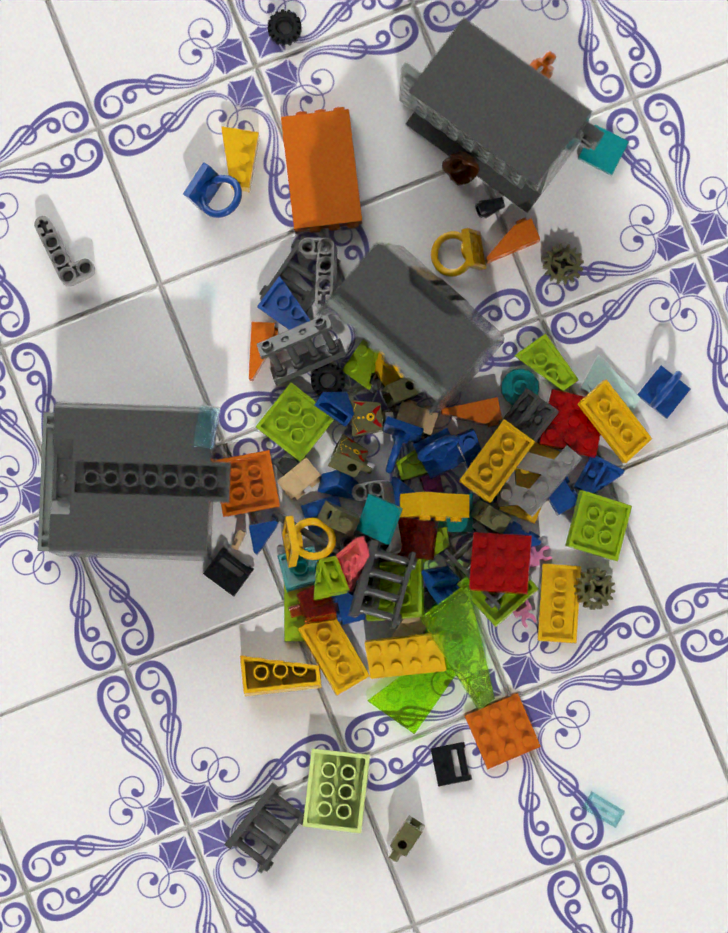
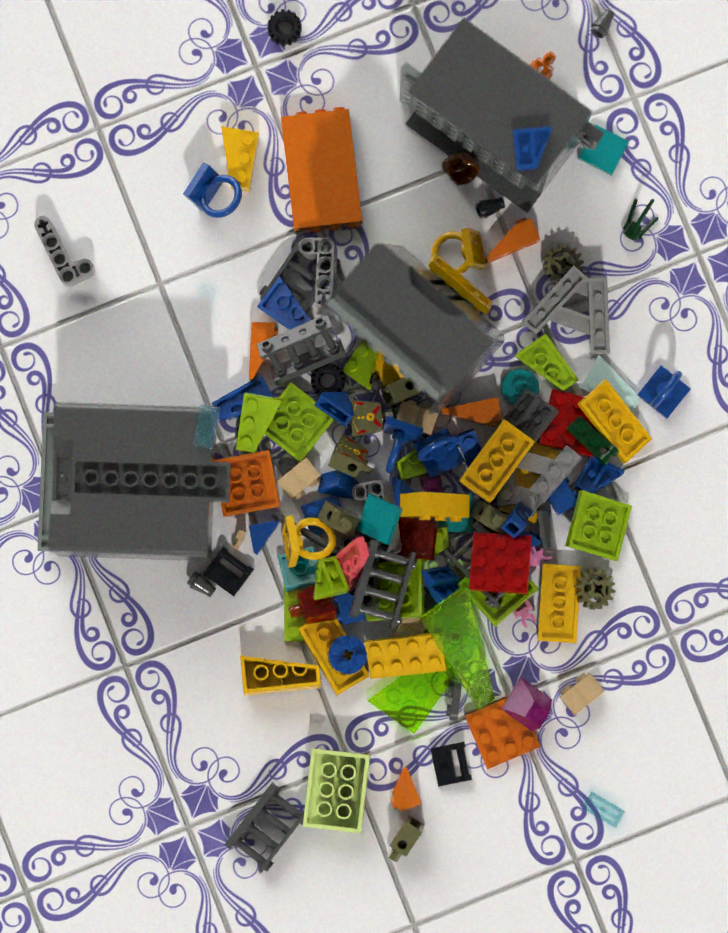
none -> dark grey cone [187,571,216,597]
none -> blue wing [212,375,280,421]
none -> lime wing [236,393,282,453]
none -> blue plate [327,635,367,675]
none -> orange slope [390,766,422,812]
none -> yellow plate [428,253,492,314]
none -> dark grey plate [446,682,462,721]
none -> blue leg [501,501,533,538]
none -> magenta slope [501,677,552,731]
none -> blue wing [513,126,552,171]
none -> light grey plate [522,265,610,354]
none -> dark grey slope [537,510,557,550]
none -> tan brick [559,673,604,715]
none -> dark green plate [566,415,619,466]
none -> dark grey cone [591,9,615,38]
none -> dark green plant [622,198,659,242]

